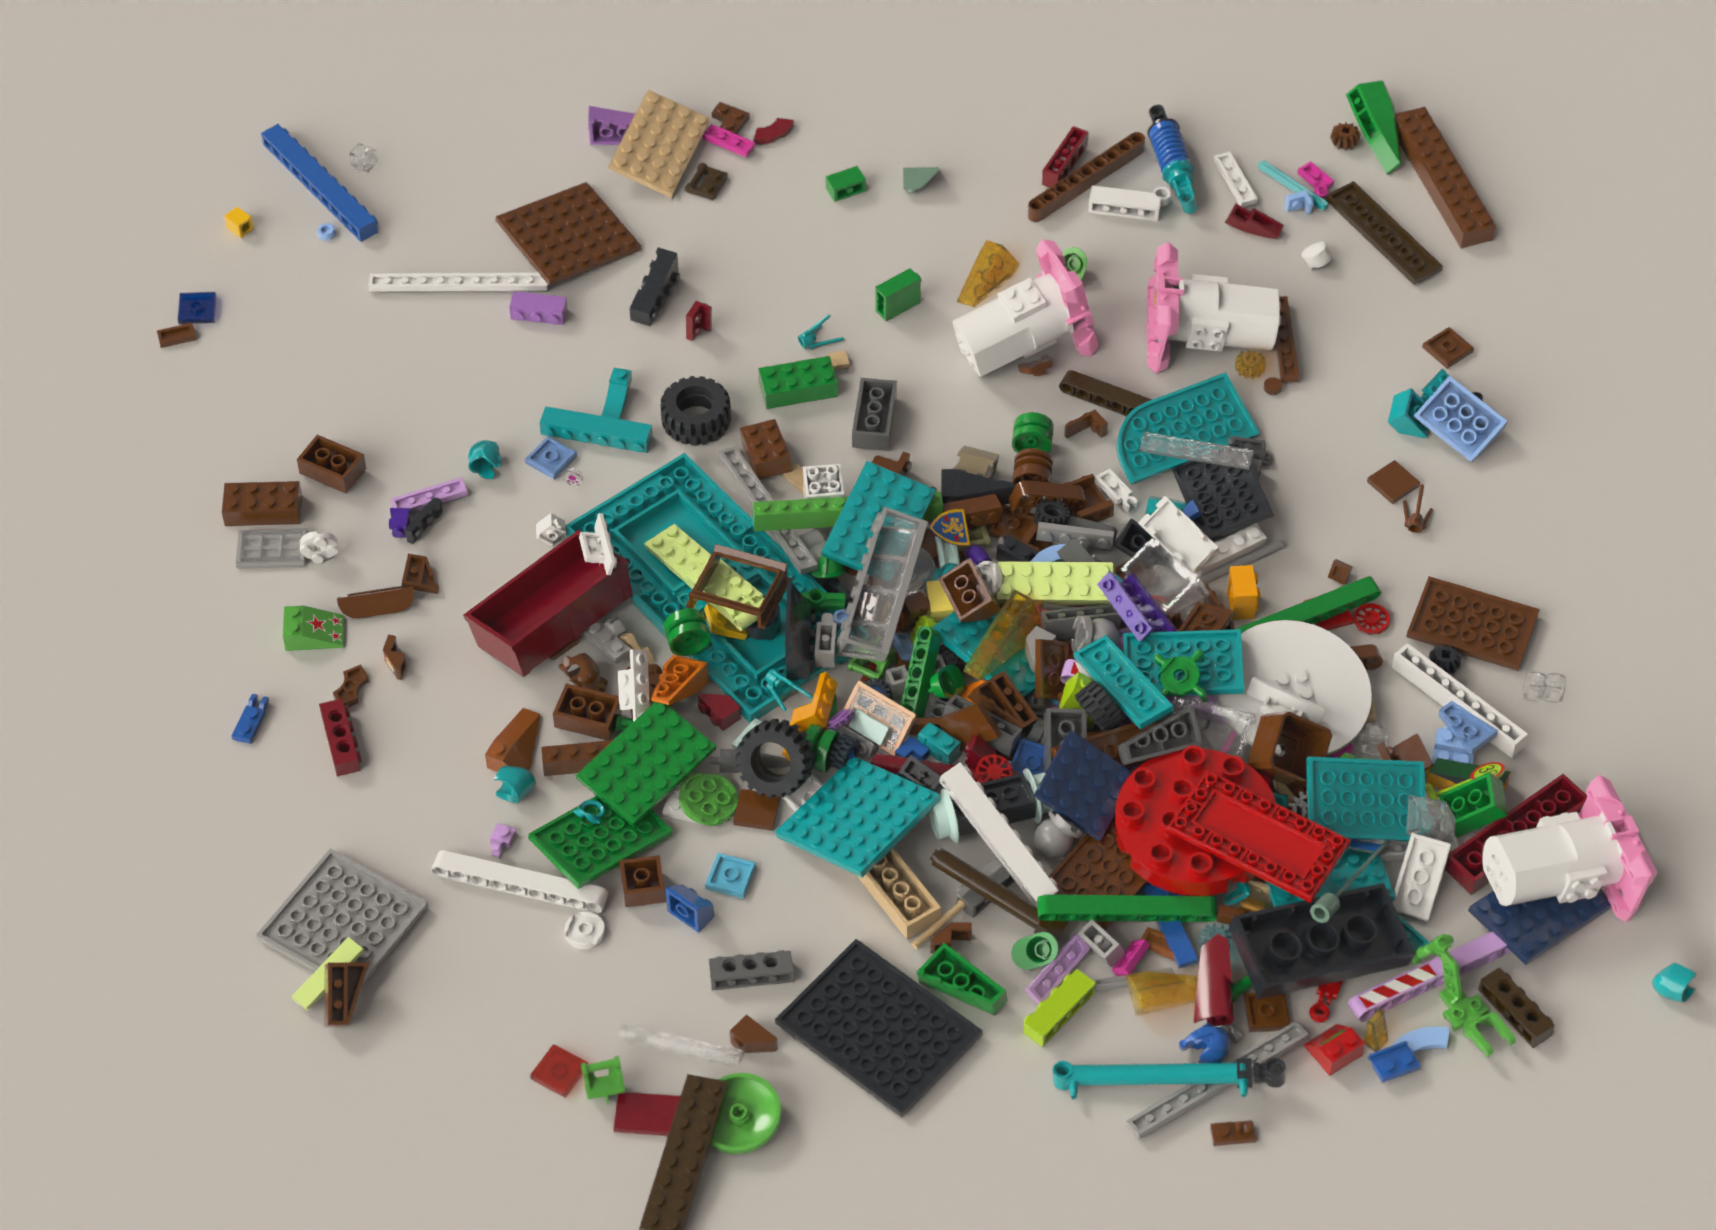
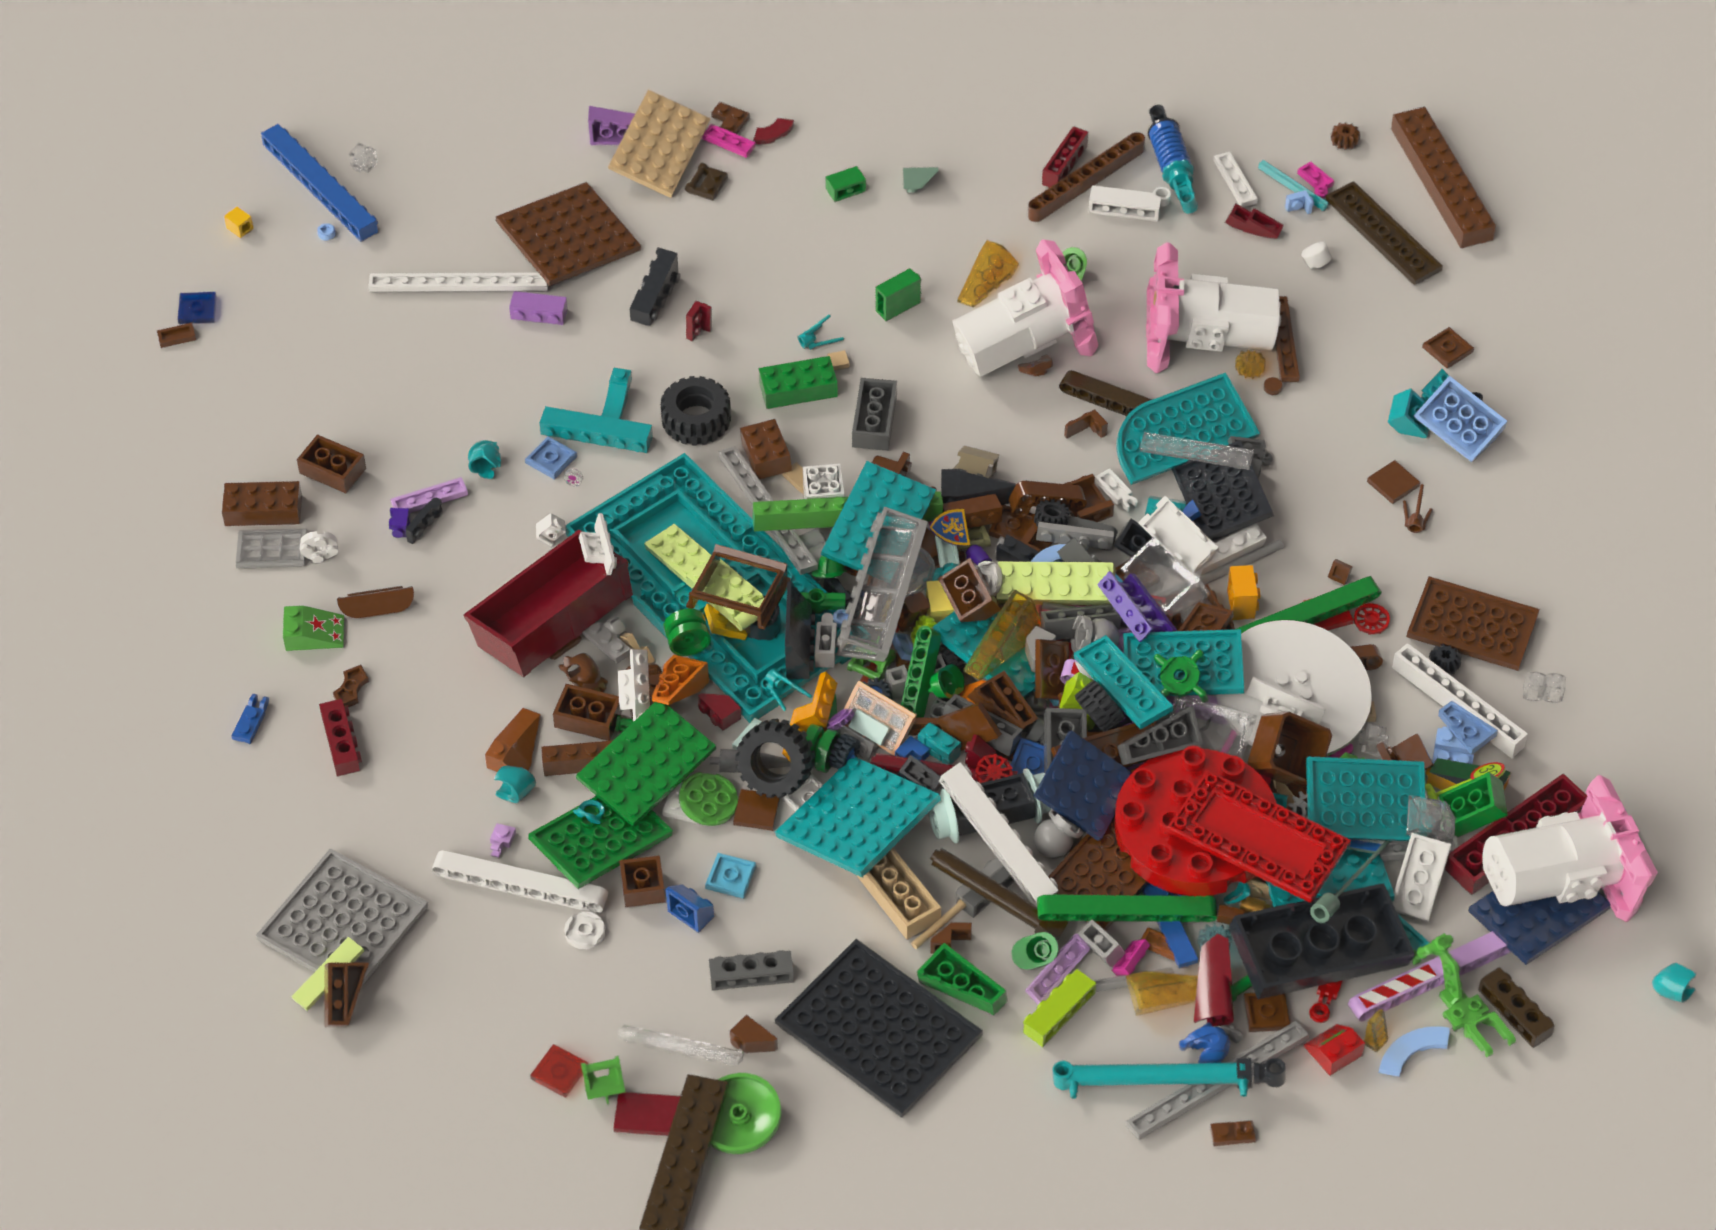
reddish brown slope [383,634,407,680] -> none
reddish brown wing [401,553,438,594] -> none
green wheel [1012,412,1054,454] -> none
reddish brown wheel [1012,448,1053,484] -> none
green wedge [1346,80,1402,175] -> none
blue plate [1368,1041,1420,1083] -> none

